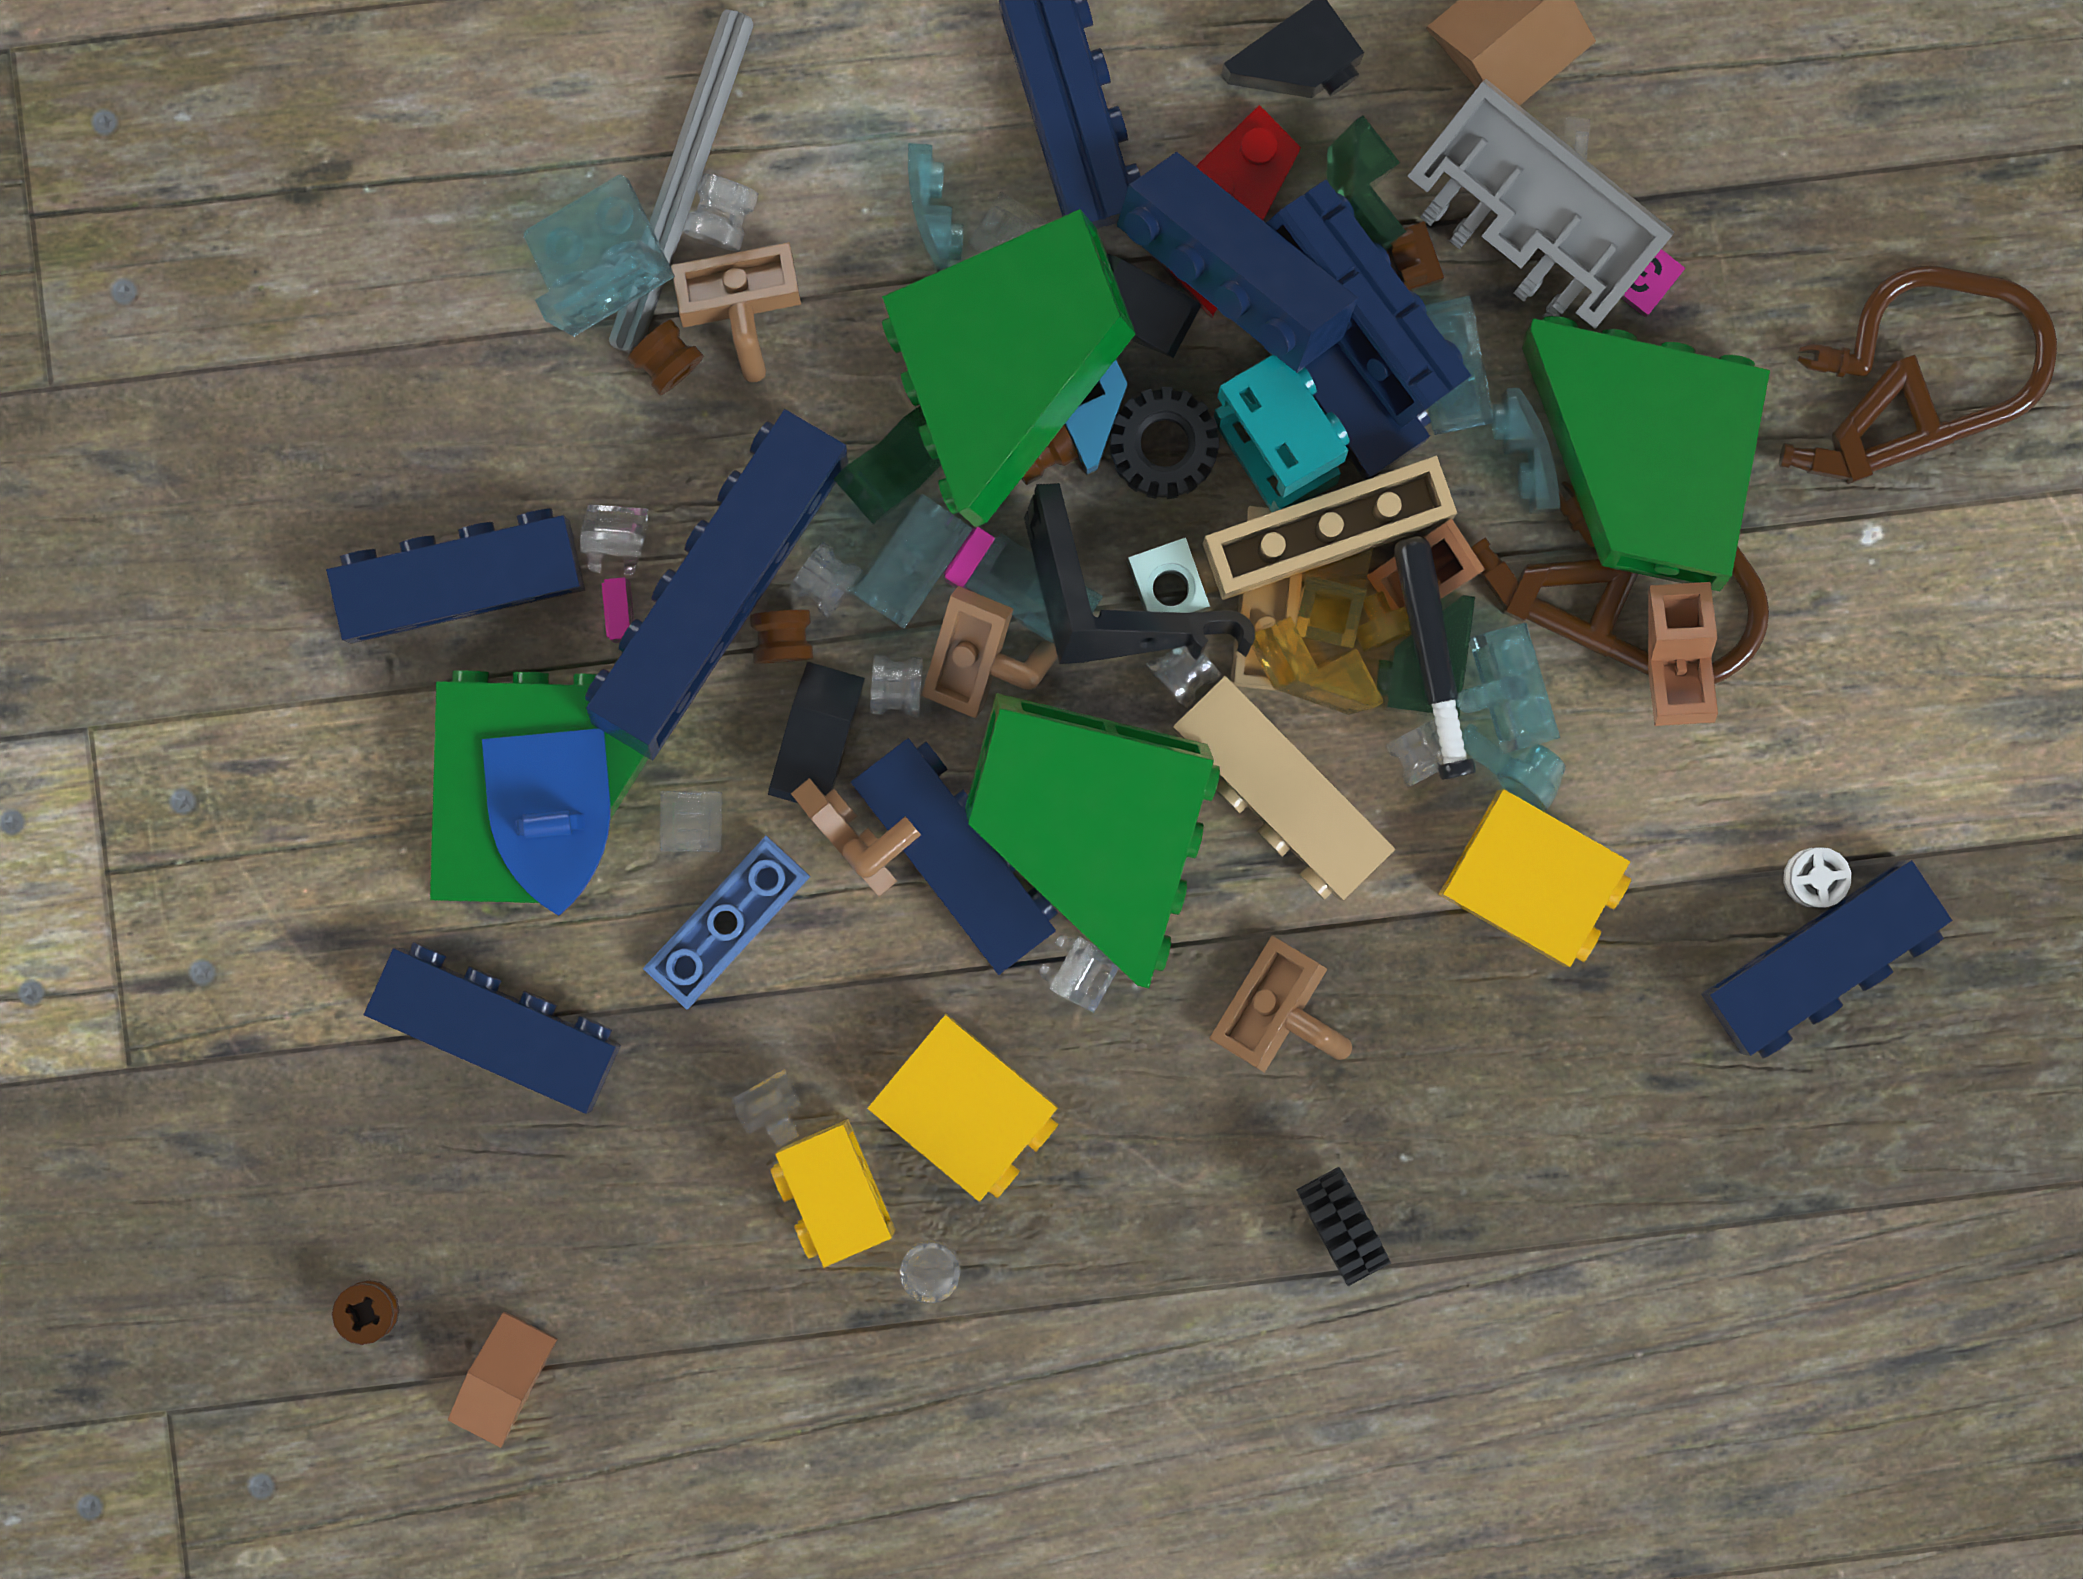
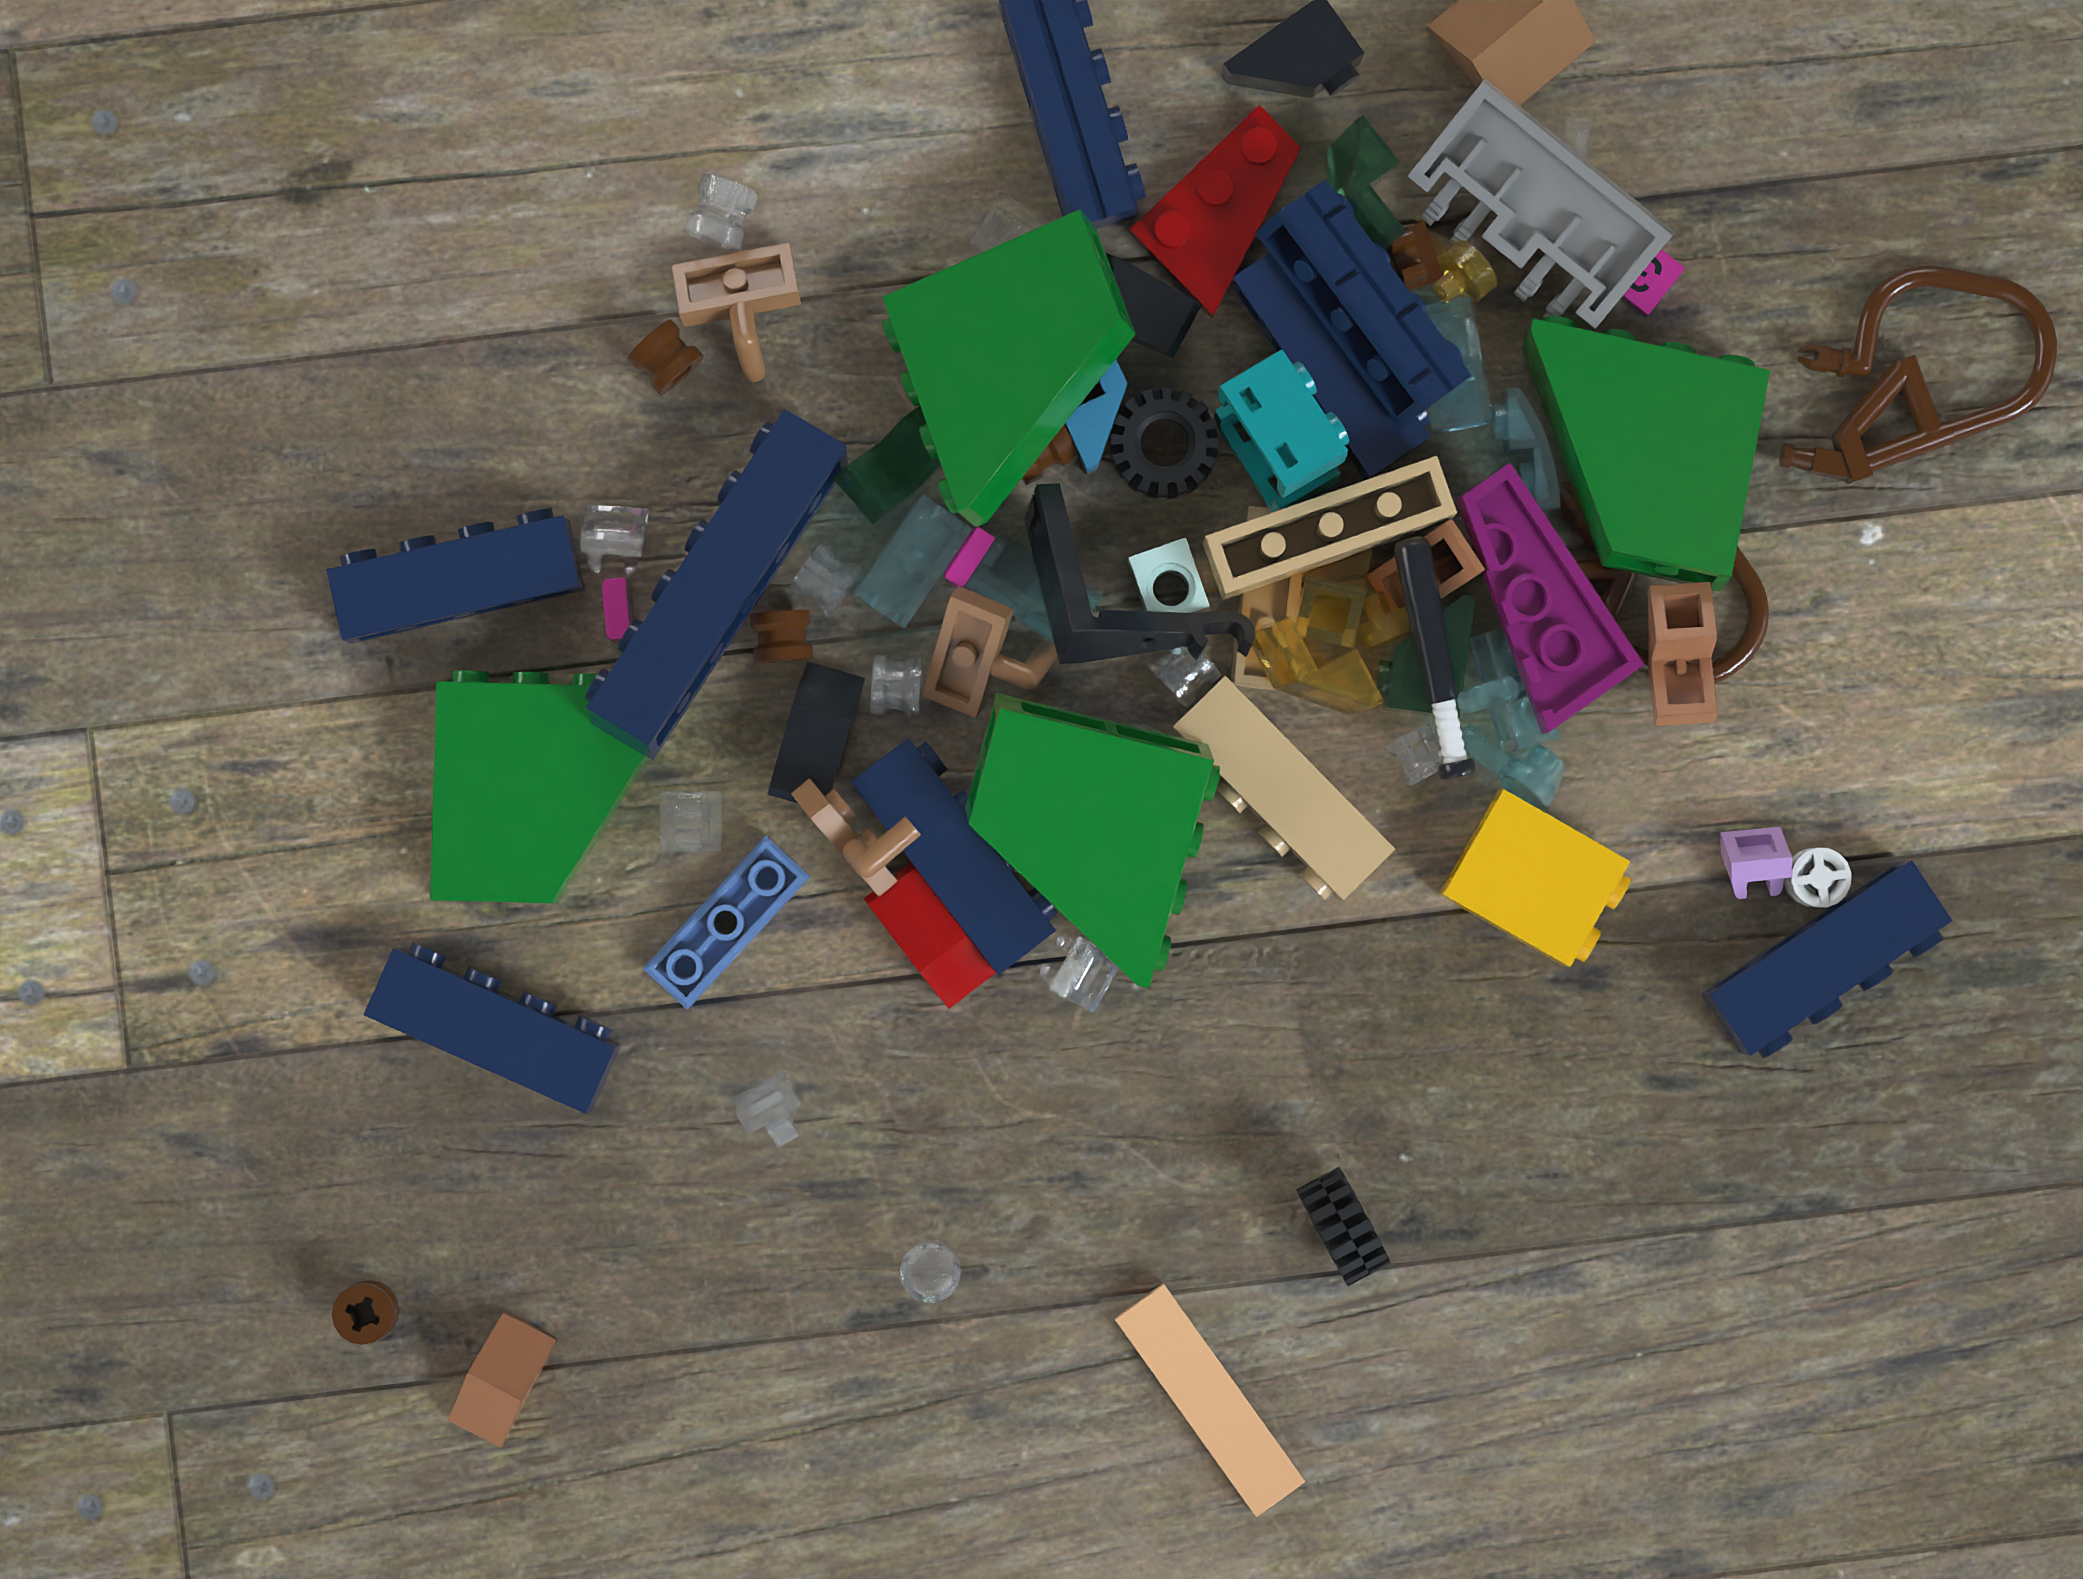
blue shield [482,729,611,916] -> none
clear light blue bracket [524,174,675,337] -> none
light grey axle [609,9,753,353] -> none
yellow brick [770,1119,896,1268] -> none
yellow brick [867,1013,1059,1202] -> none
clear light blue slope [908,143,964,273] -> none
dark blue brick [1117,152,1358,373] -> none
medium nougat plate [1209,936,1352,1073] -> none
none -> red slope [863,862,996,1009]
none -> light nougat tile [1115,1283,1305,1517]
none -> clear yellow tile [1433,240,1497,303]
none -> magenta wing [1455,463,1644,734]
none -> lavender tile [1720,827,1792,899]

